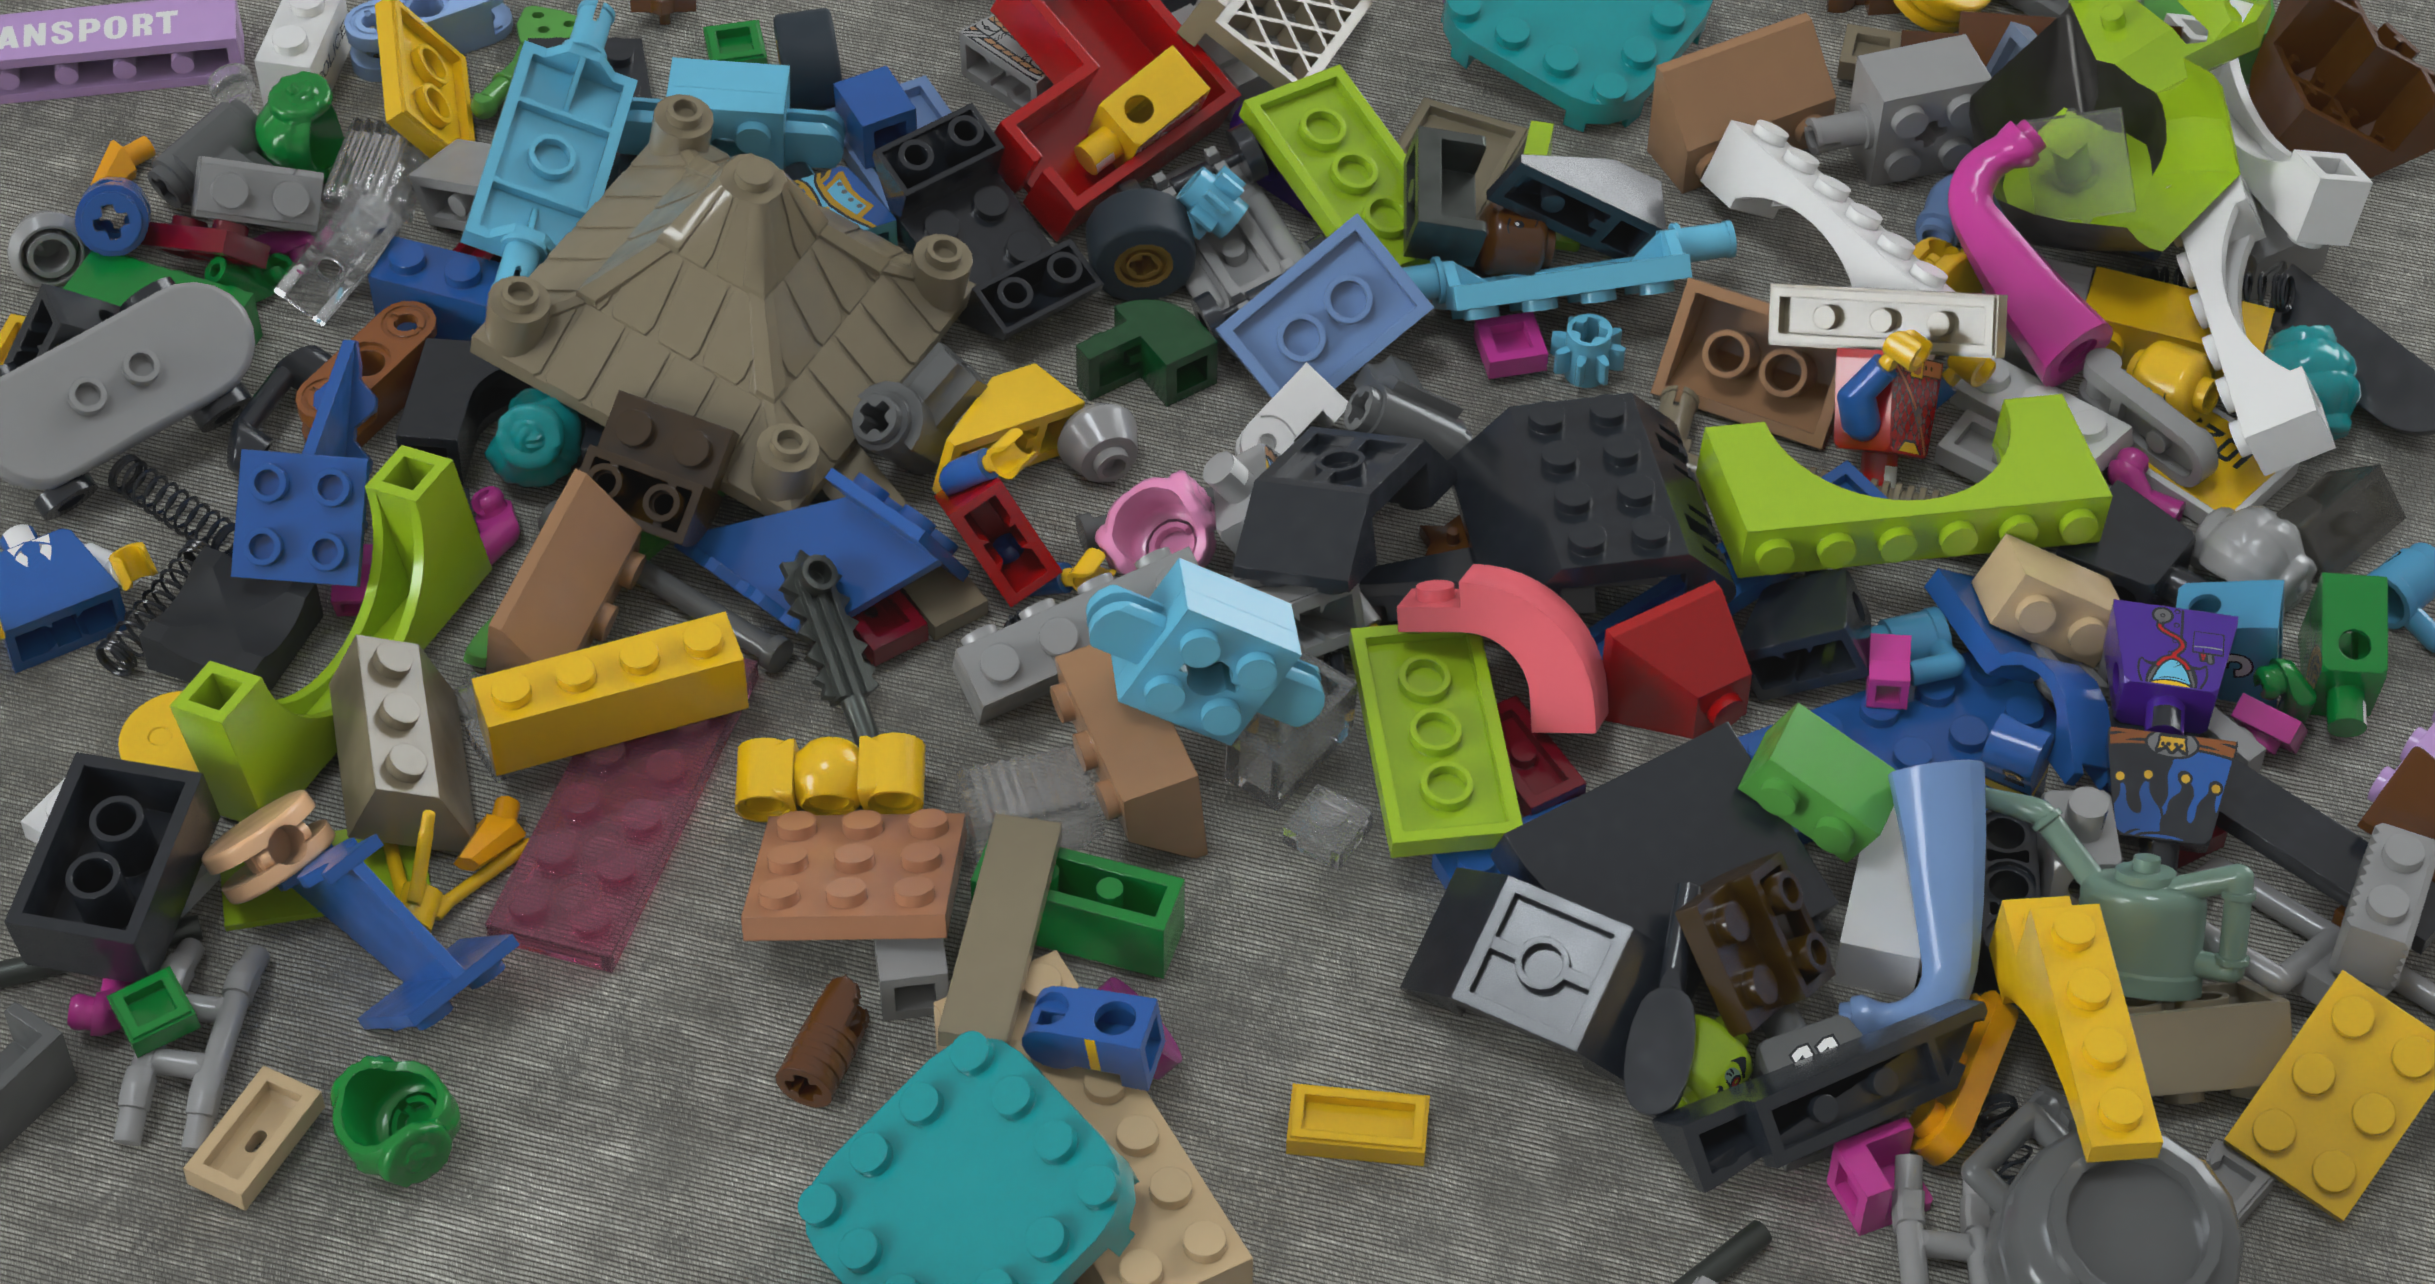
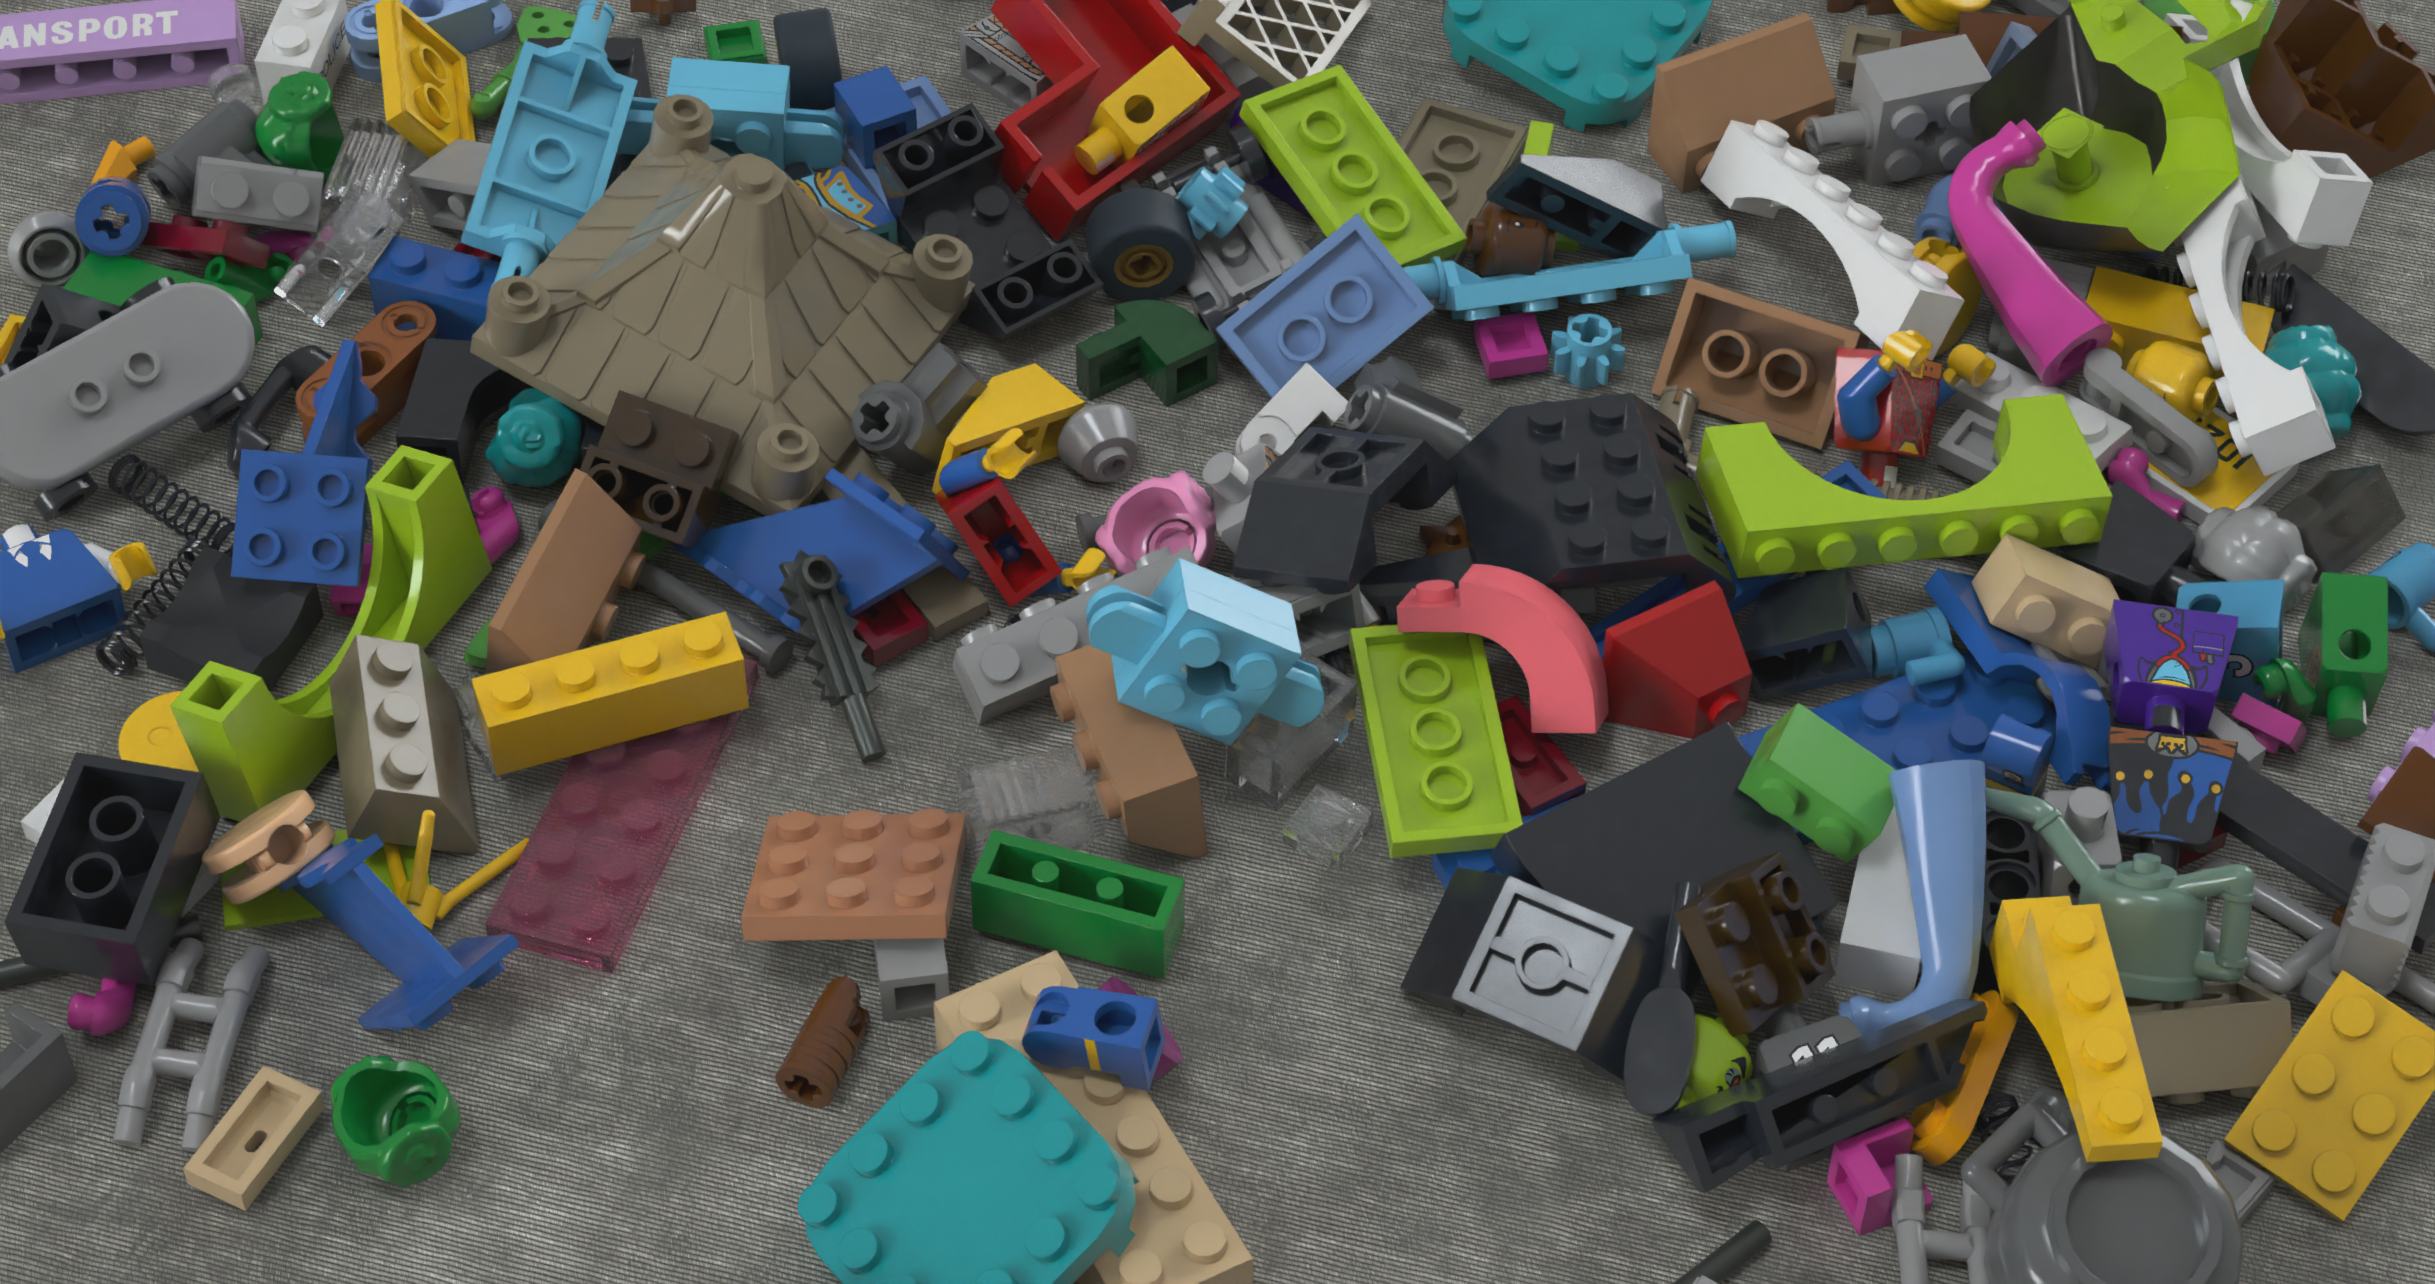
green tile [106,966,201,1058] -> none
light orange bar [453,796,526,871] -> none
yellow piece [734,732,926,823] -> none
dark tan tile [938,813,1062,1046] -> none
yellow tile [1286,1083,1430,1167] -> none
pearl dark grey panel [1404,126,1487,267] -> none
tile [1768,283,2008,359] -> none
dark pink piece [1866,633,1912,710] -> none
clear piece [2026,107,2137,224] -> none

